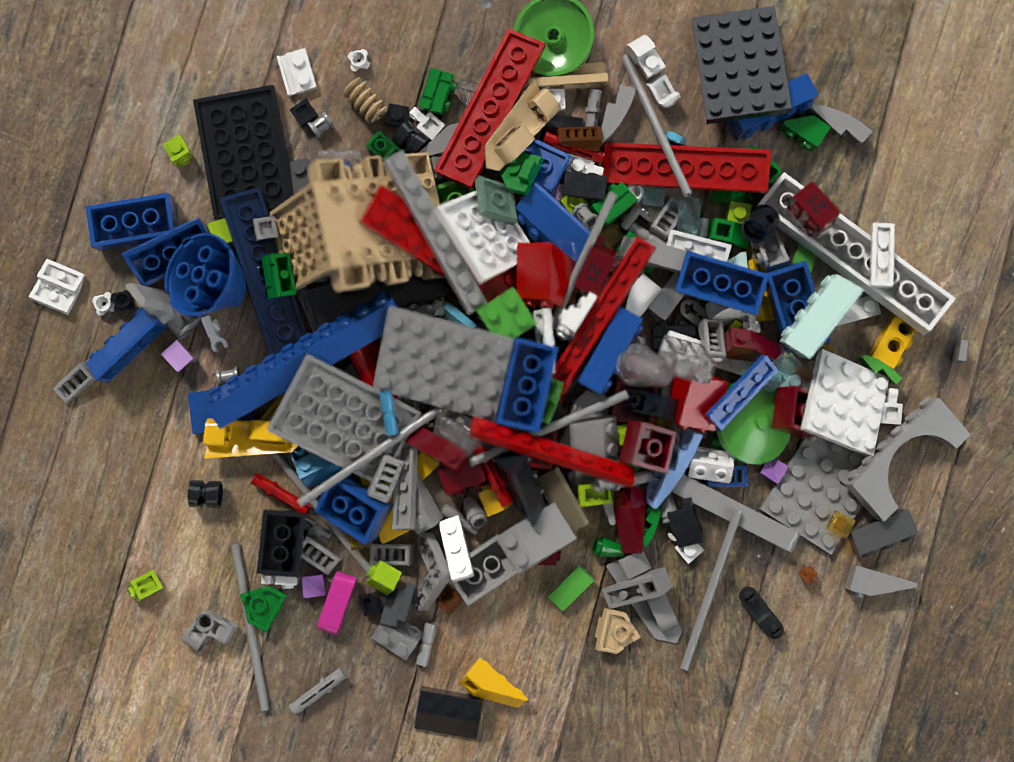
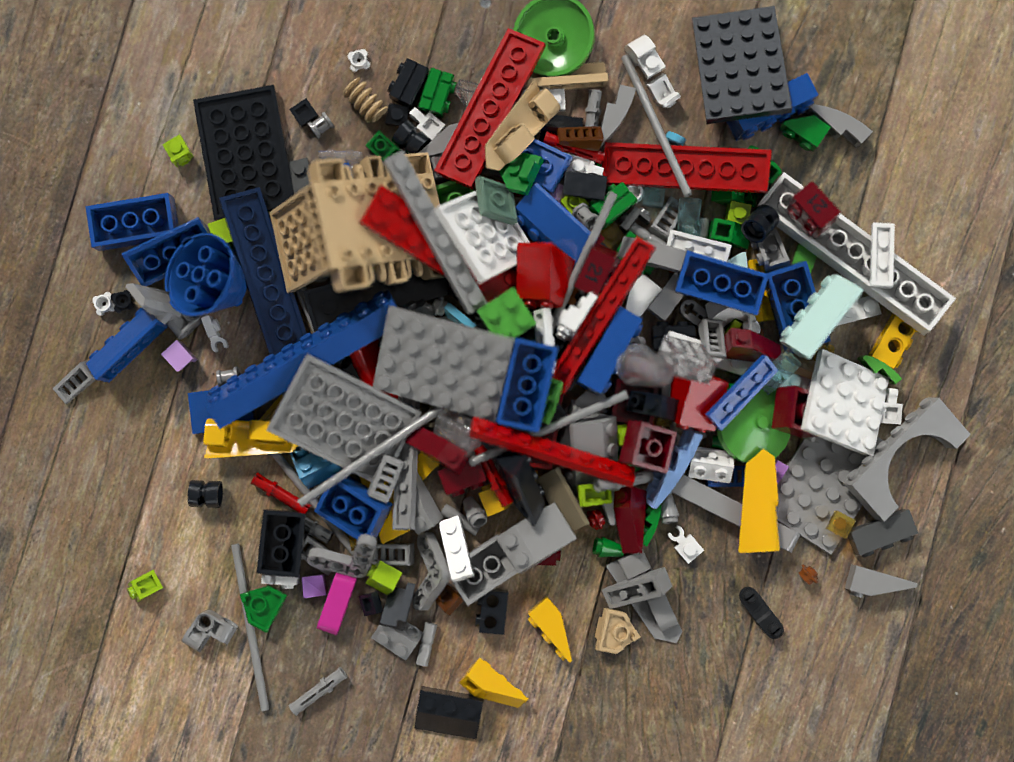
white slope [28,259,85,315] -> none
light grey plate [252,216,278,241] -> none
green brick [262,252,297,299] -> none
white plate [277,48,317,97] -> none
dark azure piece [379,391,399,435] -> none
bright green slope [548,565,594,612] -> none
black panel [667,497,703,548] -> none
light grey piece [680,510,742,671] -> none
light grey tile [951,340,969,363] -> none
none -> light grey beam [307,534,377,578]
none -> black brick [388,58,429,110]
none -> black brick [475,589,508,635]
none -> yellow slope [528,595,572,663]
none -> red plate [587,509,605,530]
none -> yellow panel [738,449,780,553]

